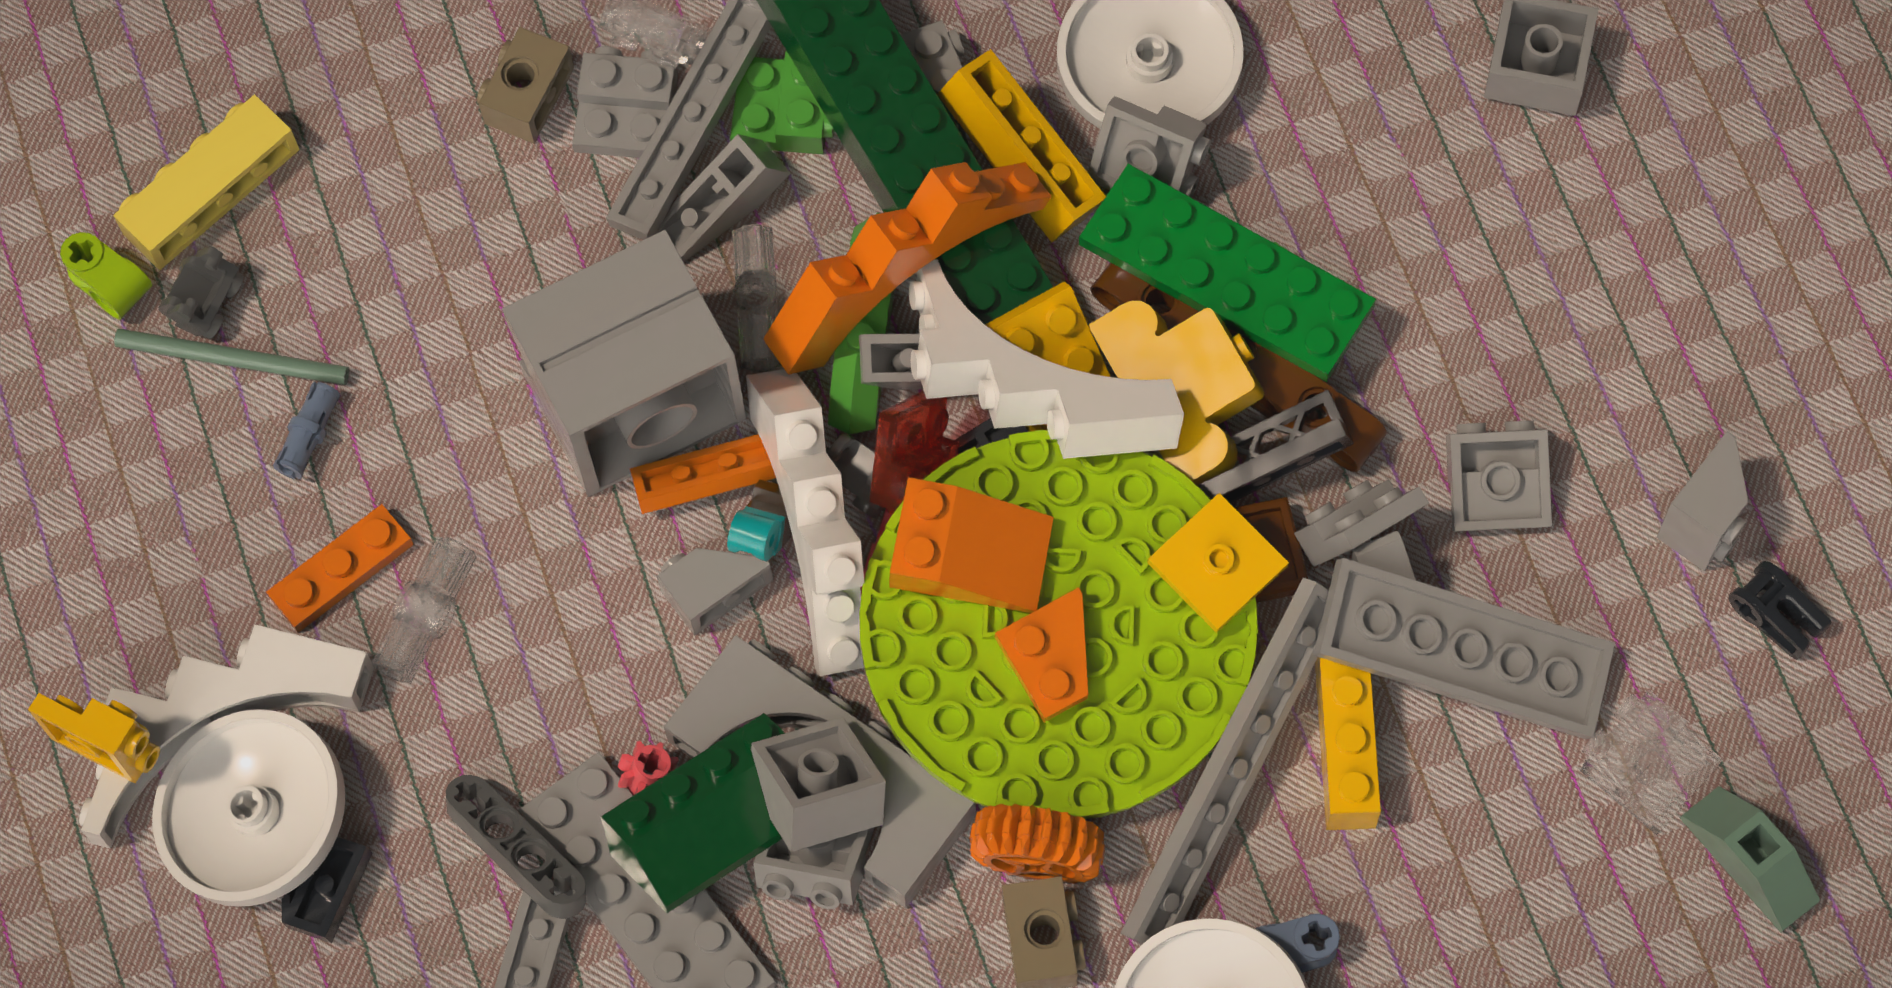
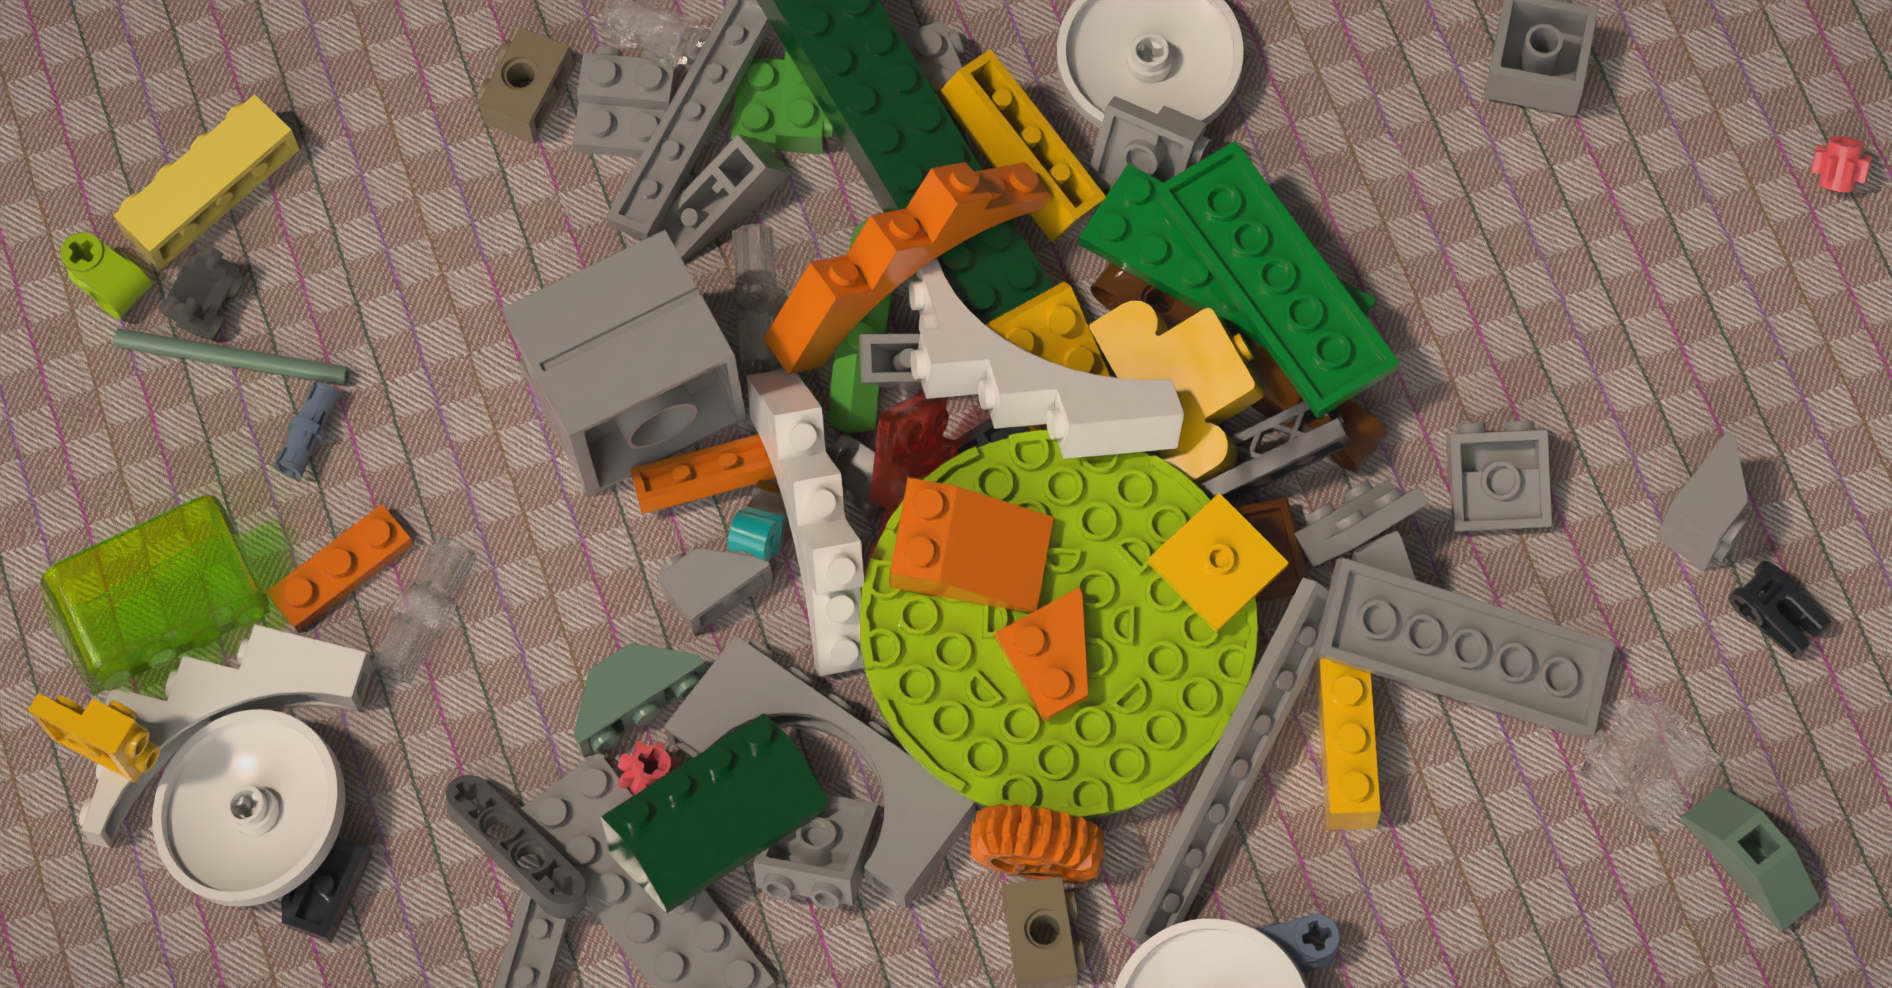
light grey slope [751,717,886,852] -> none
none -> clear neon green windscreen [40,495,270,697]
none -> sand green slope [574,643,706,758]
none -> green plate [1155,141,1400,419]
none -> coral gear [1811,136,1872,192]

